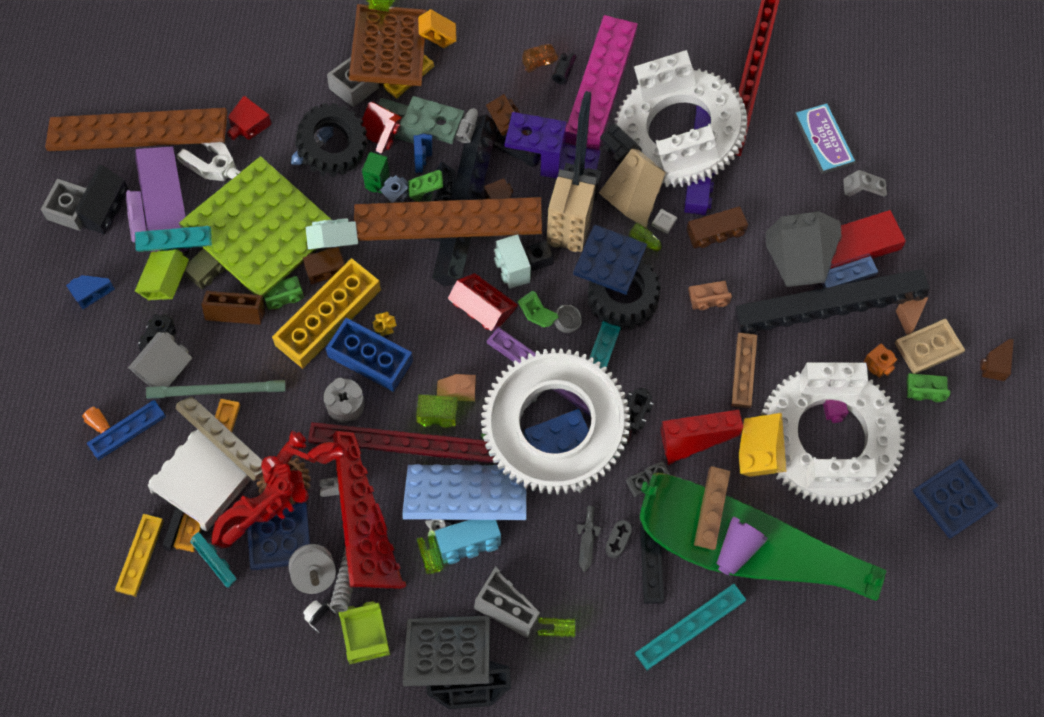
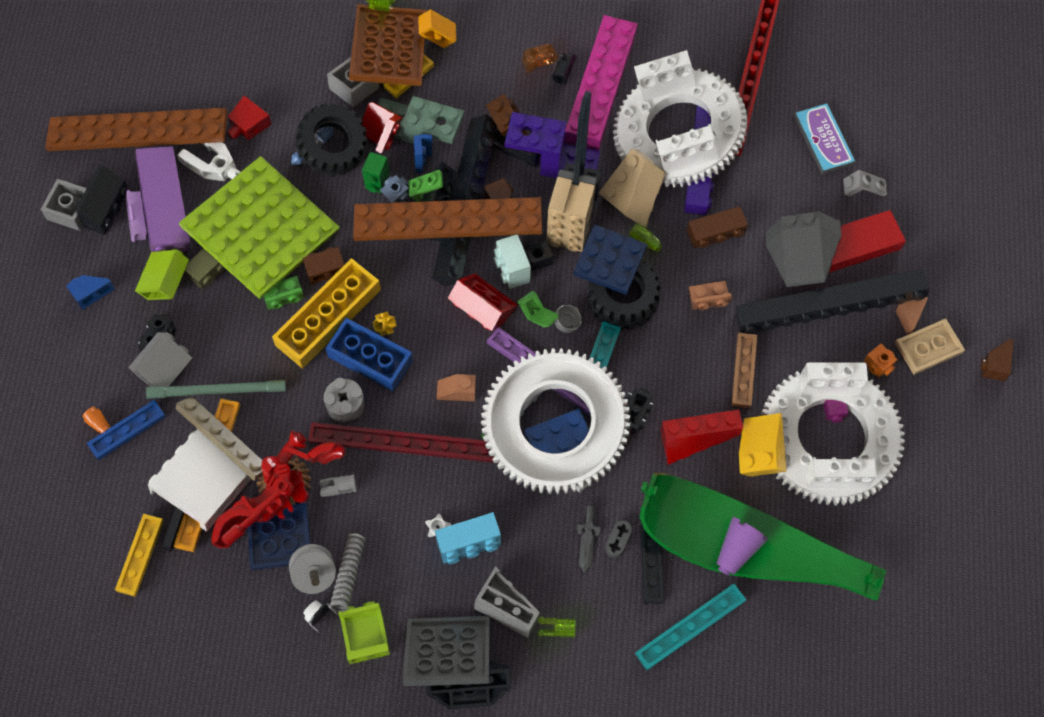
teal plate [135,226,212,252] -> none
teal plate [190,532,237,588] -> none
reddish brown brick [201,291,265,325] -> none
light aqua brick [306,218,358,249] -> none
red wing [333,431,406,589] -> none
light blue plate [403,464,526,520] -> none
clear neon green brick [416,394,458,428] -> none
clear neon green hinge [417,535,444,574] -> none
light grey hinge [455,108,478,143] -> none
black brick [600,123,642,163] -> none
dark grey slope [626,461,670,497] -> none
white tile [652,209,677,234] -> none
medium nougat plate [694,466,730,550] -> none
medium blue plate [822,256,878,288] -> none
bright green bracket [907,373,950,402] -> none
dark blue plate [913,458,998,539] -> none

